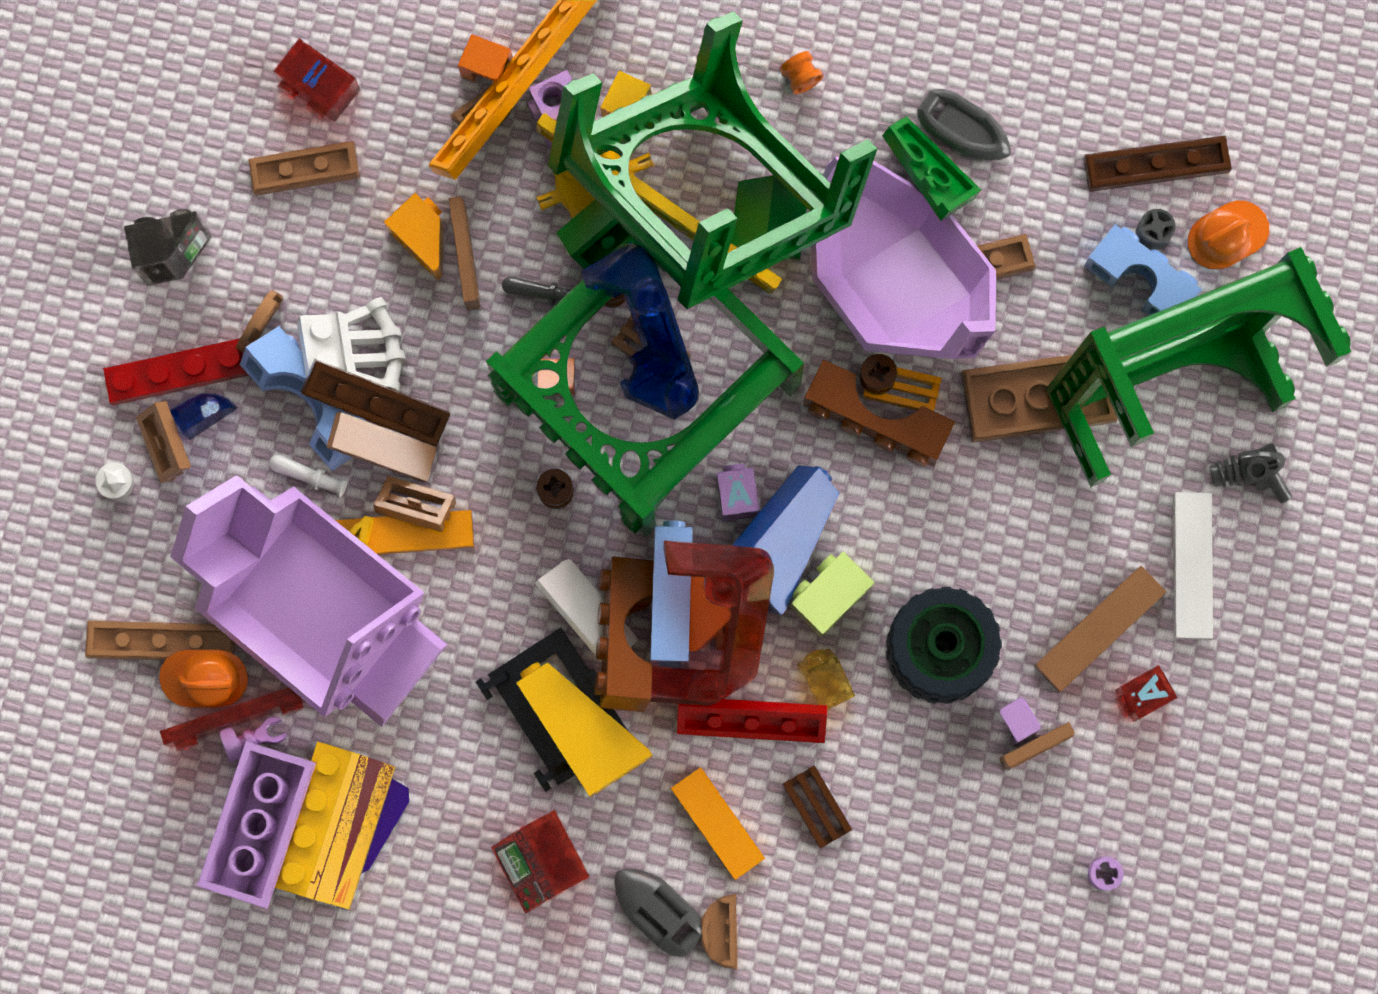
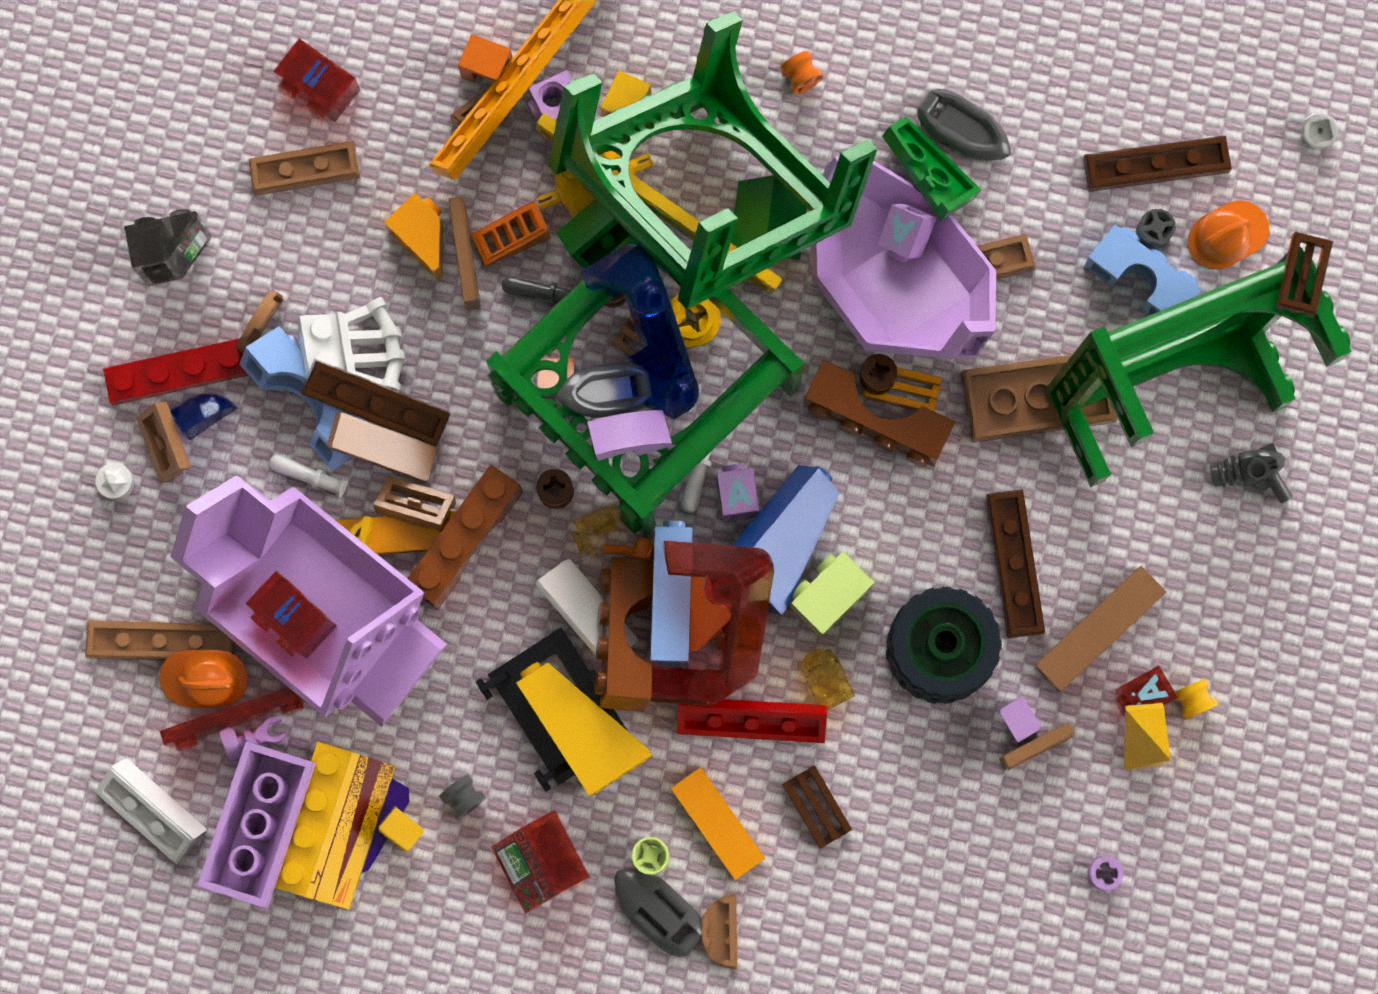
white tile [1173,492,1213,640] -> none
none -> white slope [95,759,206,864]
none -> clear red brick [245,571,337,658]
none -> yellow slope [378,806,424,852]
none -> dark orange arch [407,464,523,610]
none -> dark grey wheel [439,774,486,820]
none -> orange slope [471,201,551,267]
none -> dark grey piece [557,362,653,418]
none -> clear yellow bracket [572,503,622,558]
none -> lavender slope [587,410,673,461]
none -> orange hand [603,537,654,560]
none -> yellowish green wheel [632,837,670,875]
none -> yellow gear [663,294,721,349]
none -> white piece [681,453,712,513]
none -> lavender brick [877,204,937,262]
none -> reddish brown tile [986,489,1046,639]
none -> yellow slope [1124,703,1171,770]
none -> yellow wheel [1172,678,1219,720]
none -> reddish brown tile [1274,232,1333,318]
none -> white tile [1301,112,1339,149]

